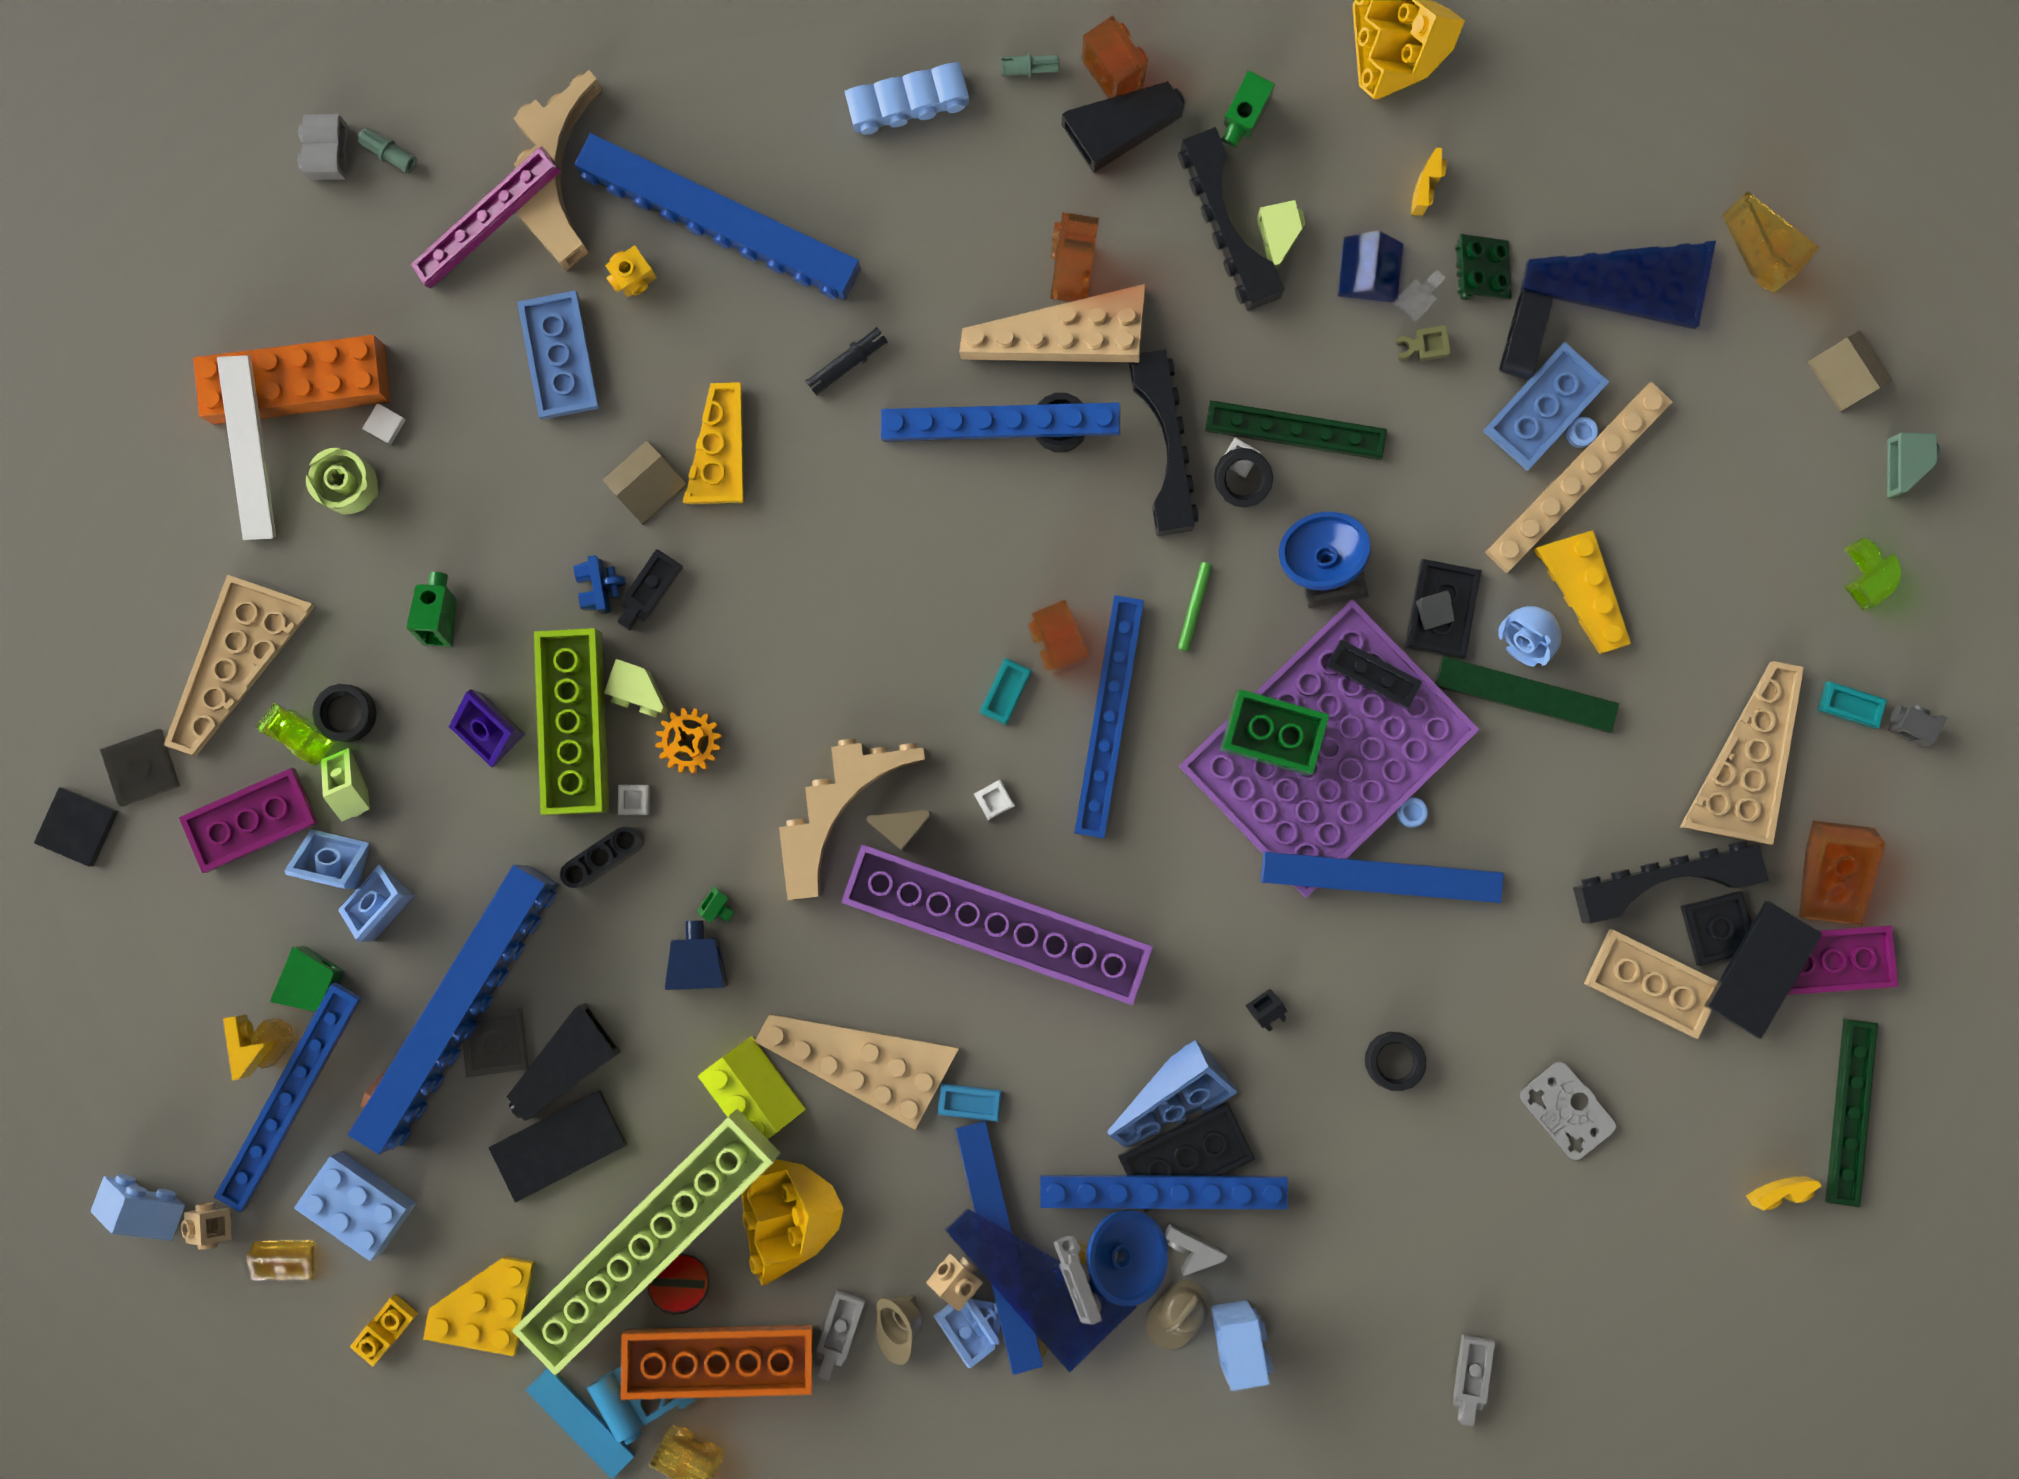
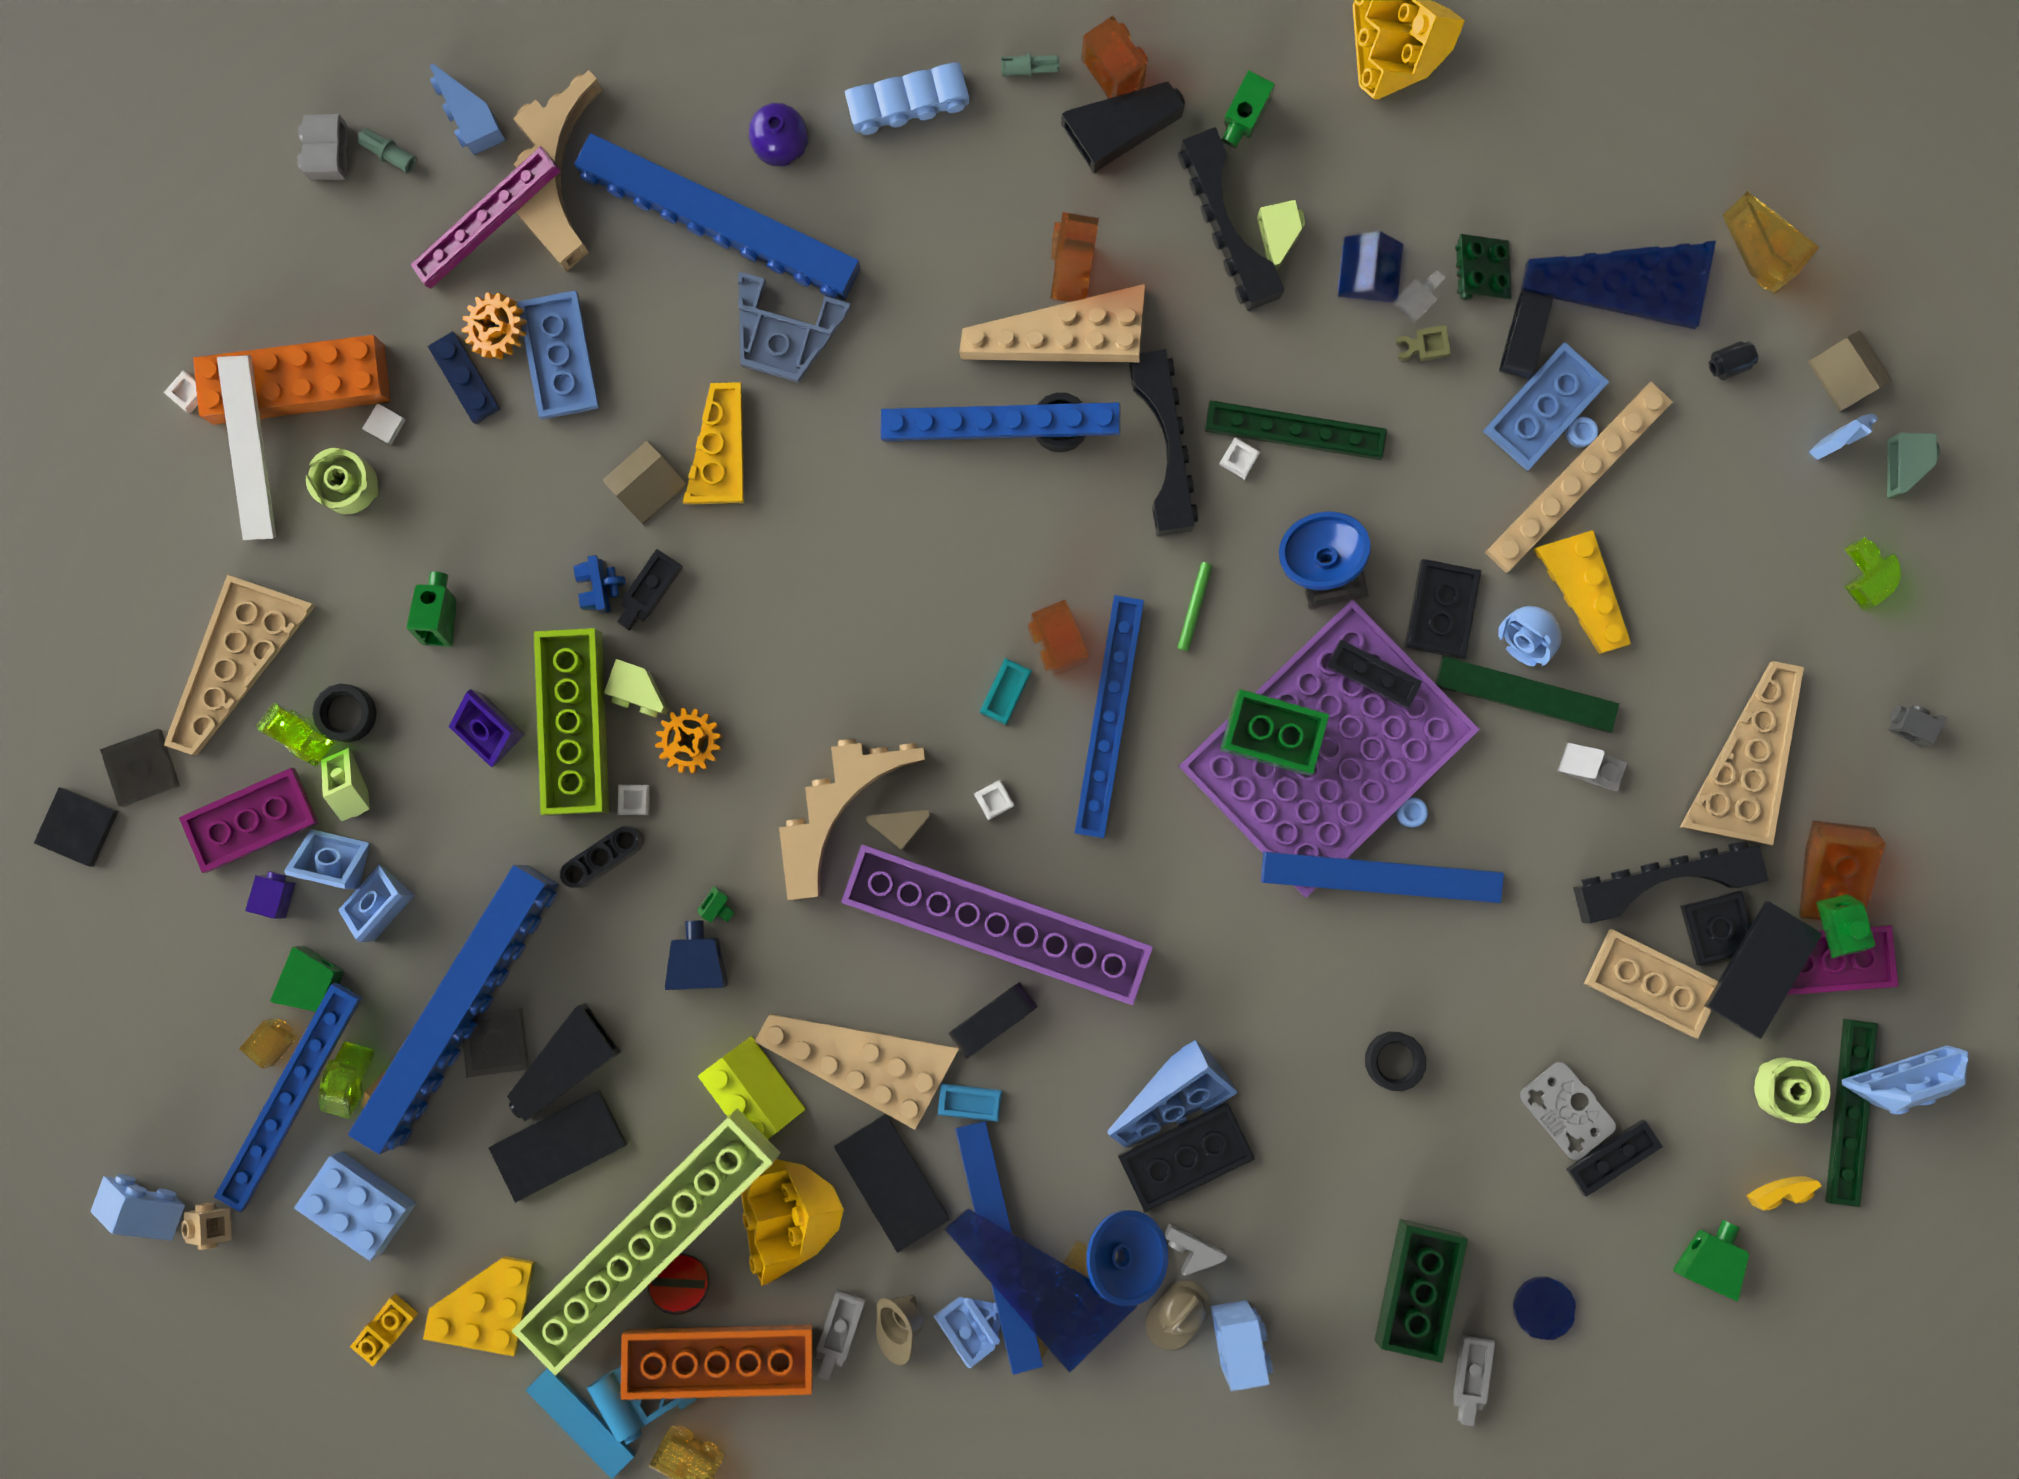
yellow slope [223,1014,275,1081] -> none
clear yellow slope [246,1241,315,1280] -> none
yellow brick [605,245,657,298] -> none
black pin [805,327,888,396] -> none
tan brick [926,1254,983,1312] -> none
blue plate [1040,1175,1288,1209] -> none
light grey hinge [1053,1235,1102,1325] -> none
black tyre [1214,448,1273,508] -> none
black tile [1245,989,1288,1031] -> none
yellow slope [1411,147,1447,216] -> none
dark grey slope [1416,590,1454,630] -> none
teal tile [1817,681,1887,729] -> none
none -> white tile [164,370,198,414]
none -> dark purple brick [245,871,296,919]
none -> clear neon green brick [318,1041,374,1119]
none -> dark blue plate [427,331,501,424]
none -> medium blue slope [429,64,506,155]
none -> light orange gear [462,292,527,359]
none -> sand blue wing [738,271,851,383]
none -> dark purple cylinder [749,103,808,166]
none -> black tile [833,1114,950,1253]
none -> black beam [948,982,1038,1059]
none -> dark green brick [1374,1219,1468,1363]
none -> clear blue tile [1513,1276,1576,1340]
none -> slope [1557,743,1627,792]
none -> black plate [1566,1119,1663,1197]
none -> green torso [1673,1219,1749,1302]
none -> black brick [1709,341,1758,380]
none -> yellowish green brick [1754,1057,1830,1123]
none -> light blue slope [1809,414,1878,460]
none -> green torso [1816,894,1875,958]
none -> light blue wedge [1842,1045,1969,1114]

